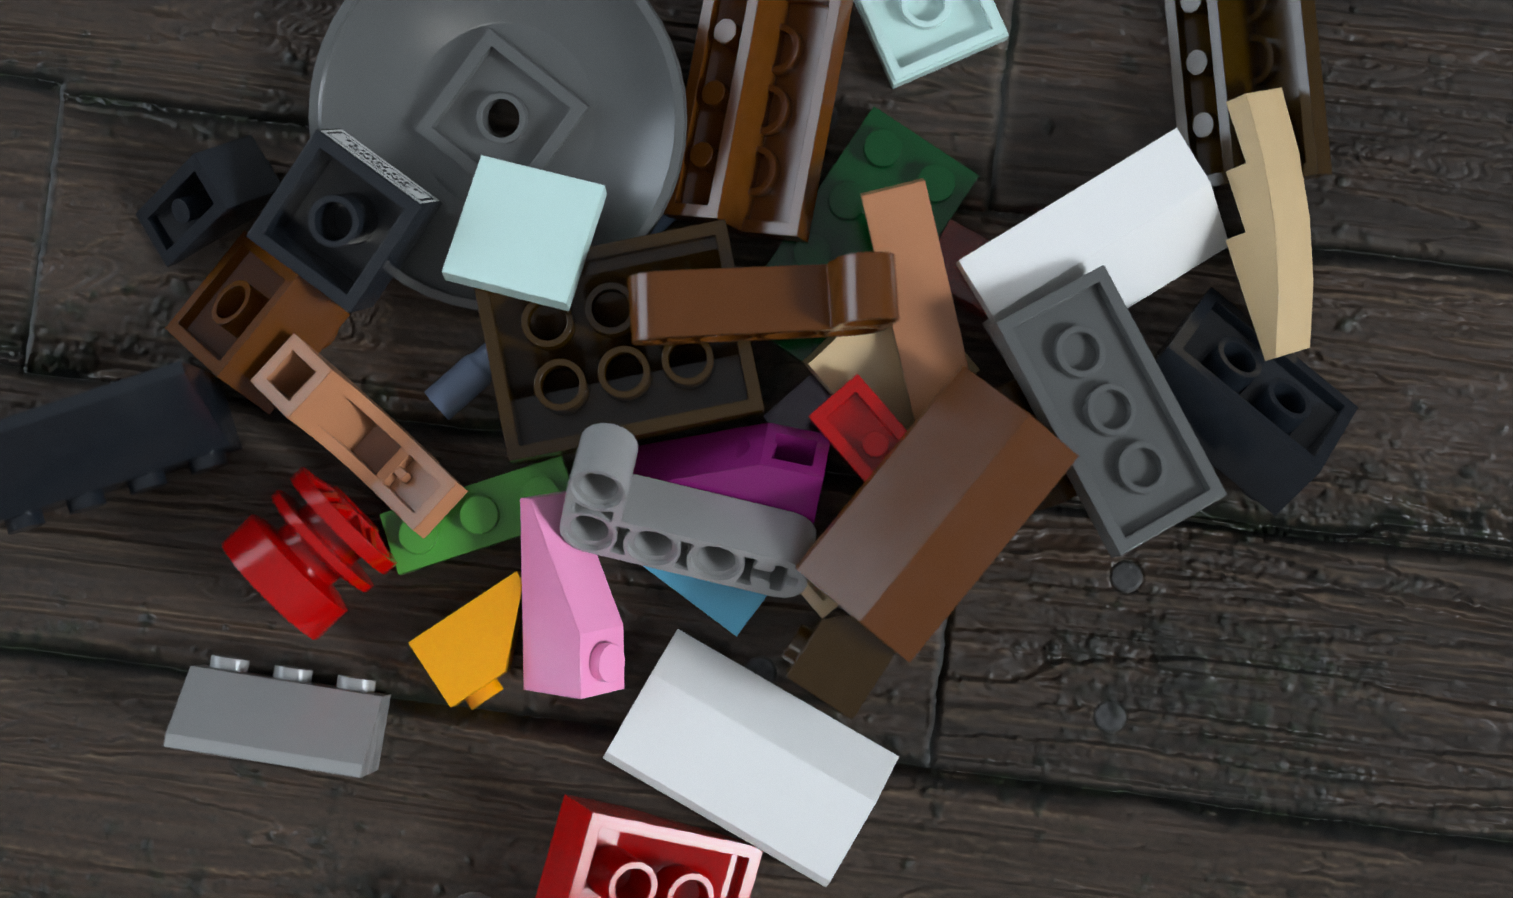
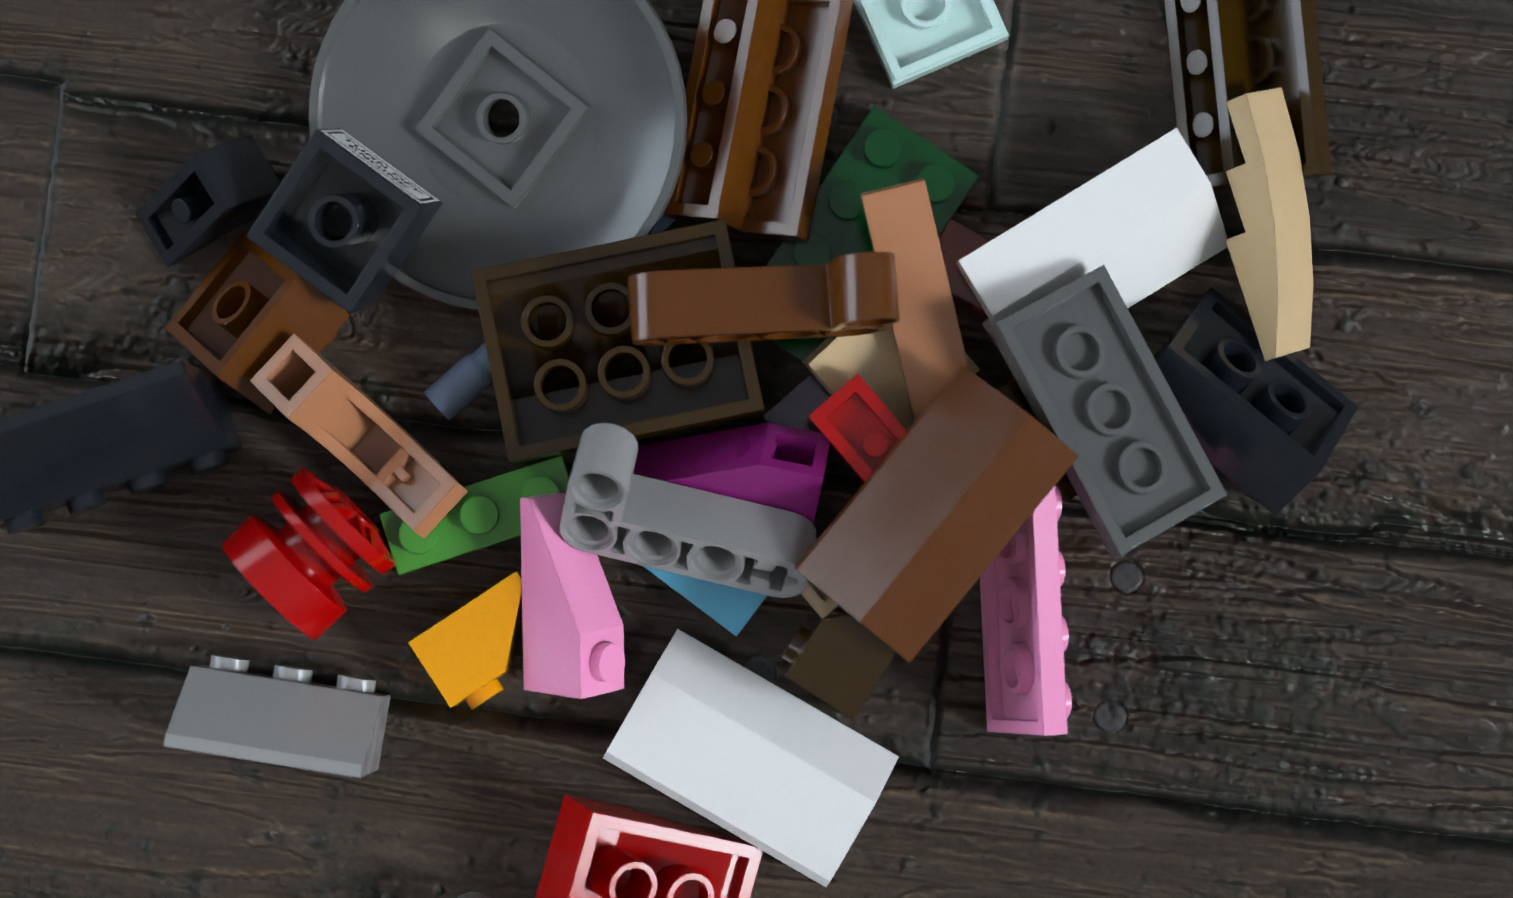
light aqua tile [442,155,607,311] -> none
none -> bright pink plate [980,486,1072,736]

